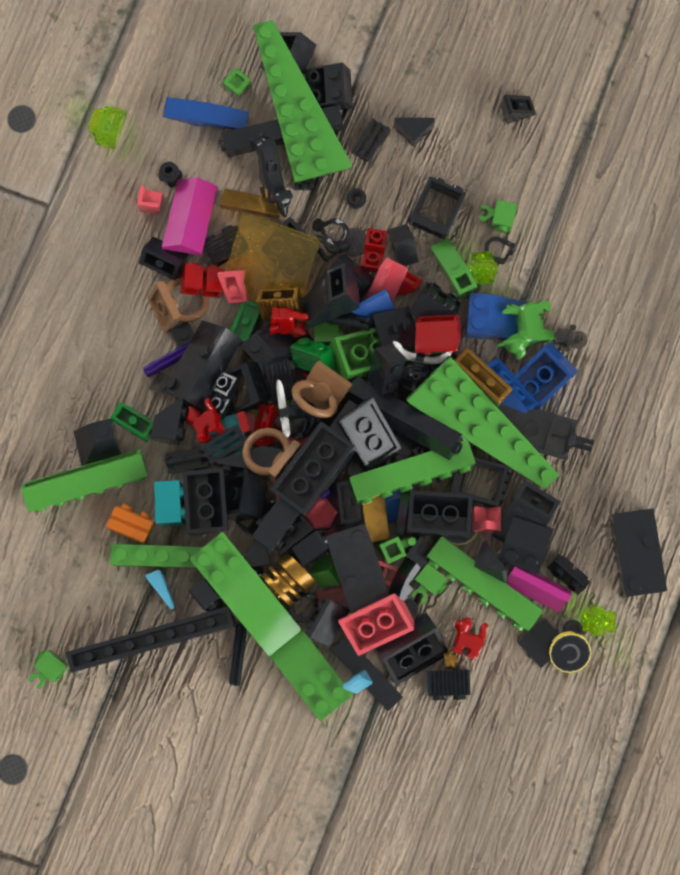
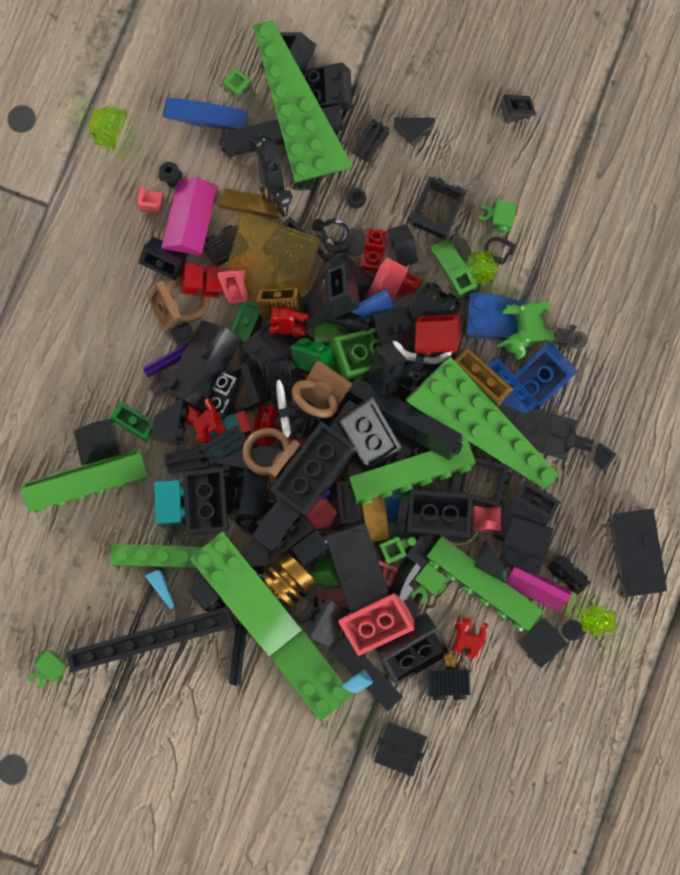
orange brick [106,504,156,545] -> none
black tile [549,631,591,673] -> none
none -> black plate [373,722,427,777]
none -> clear smoke slope [452,238,473,261]
none -> black tile [595,443,616,472]

